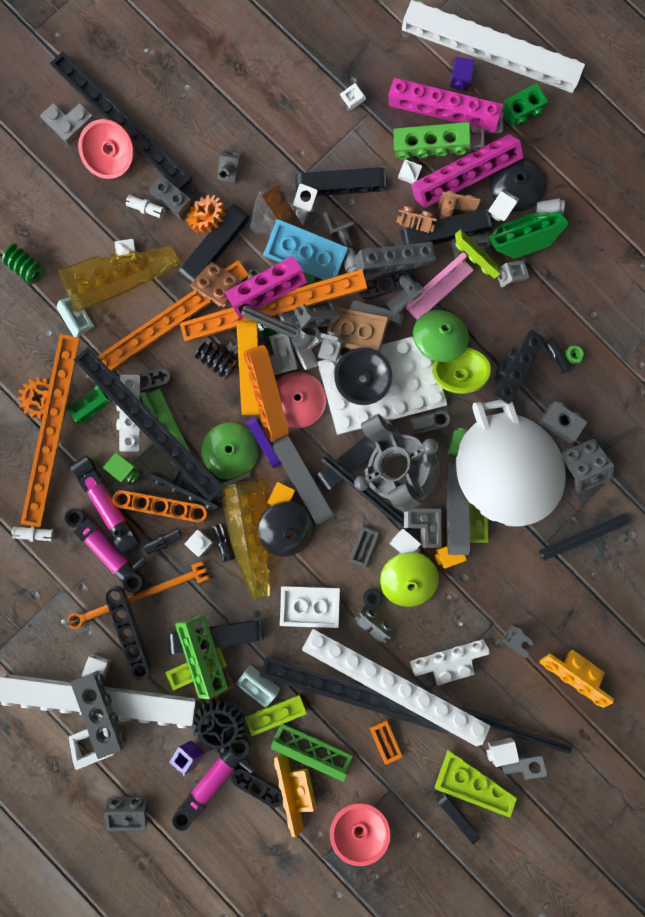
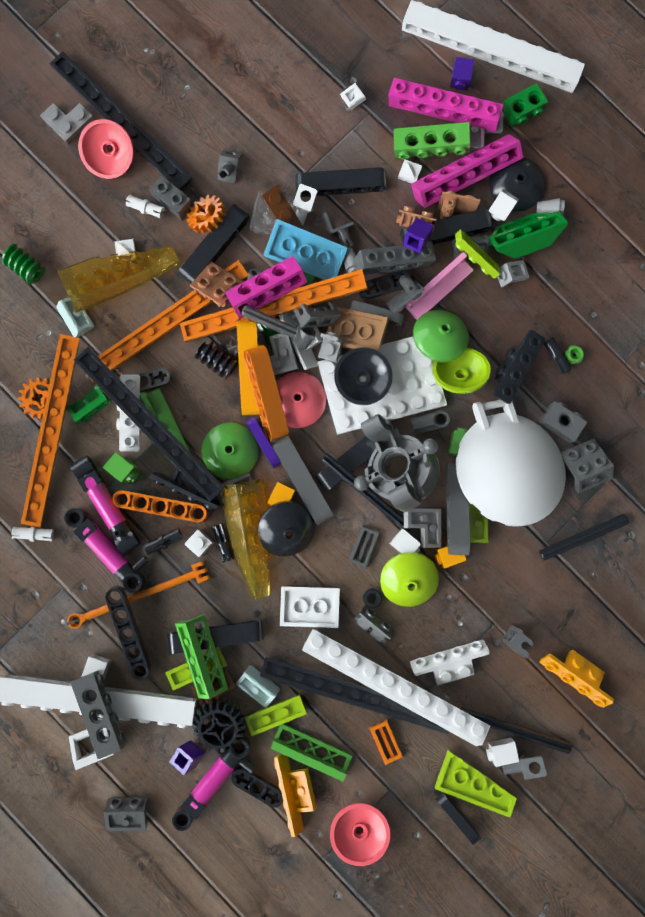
none -> dark purple brick [403,218,434,253]

